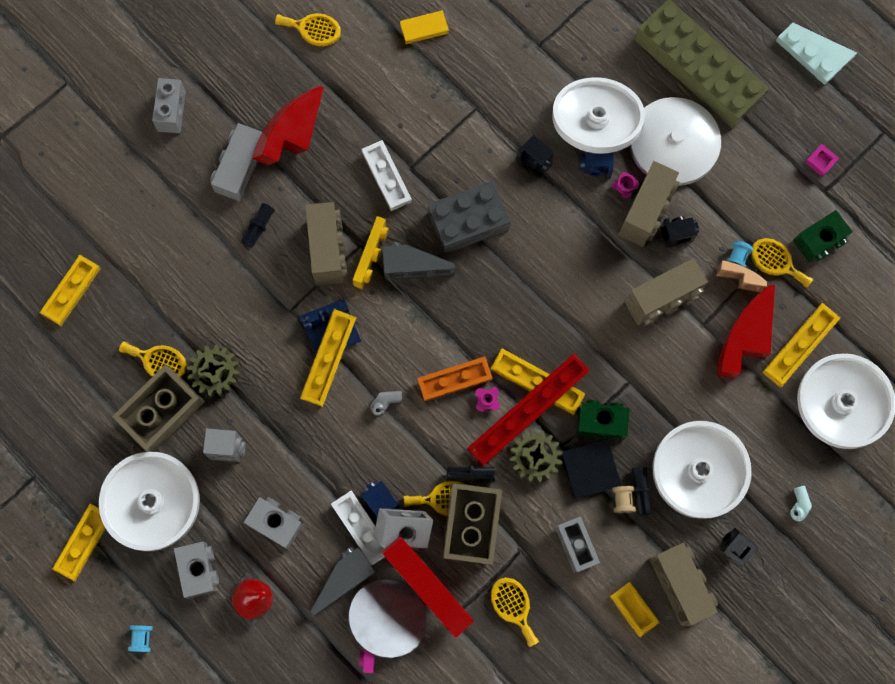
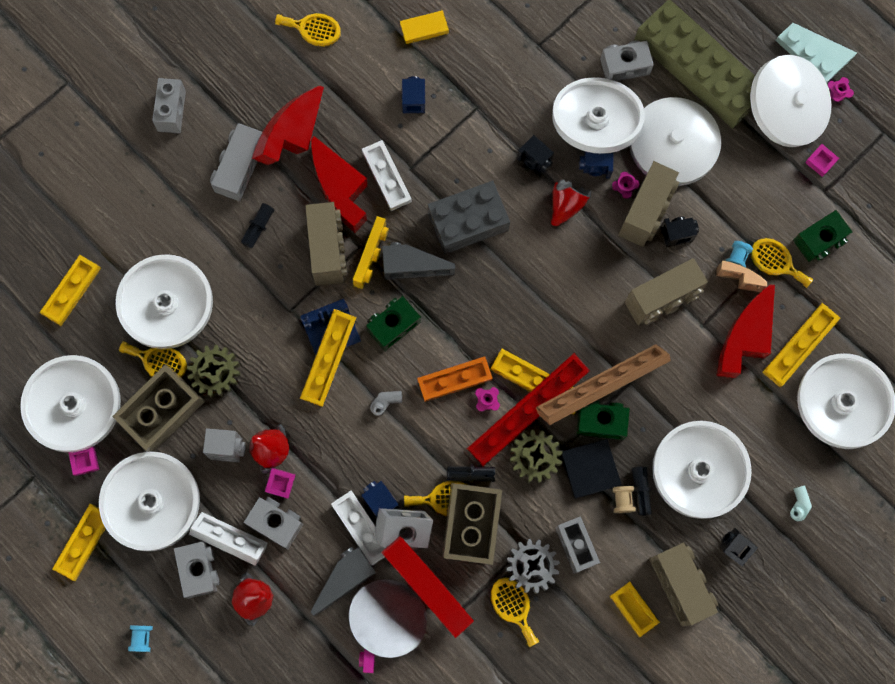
none -> white dish [21,355,121,452]
none -> dark pink plate [68,446,99,476]
none -> white dish [116,255,213,349]
none -> white plate [189,512,268,566]
none -> red hat [249,424,289,473]
none -> dark pink plate [265,468,296,498]
none -> red slope [311,136,368,233]
none -> dark green brick [366,296,421,352]
none -> dark blue brick [402,76,425,113]
none -> light grey gear [505,539,560,594]
none -> medium nougat tile [536,344,671,425]
none -> red hat [551,179,591,226]
none -> light grey brick [600,40,654,81]
none -> white dish [750,55,831,147]
none -> dark pink plate [828,77,854,102]

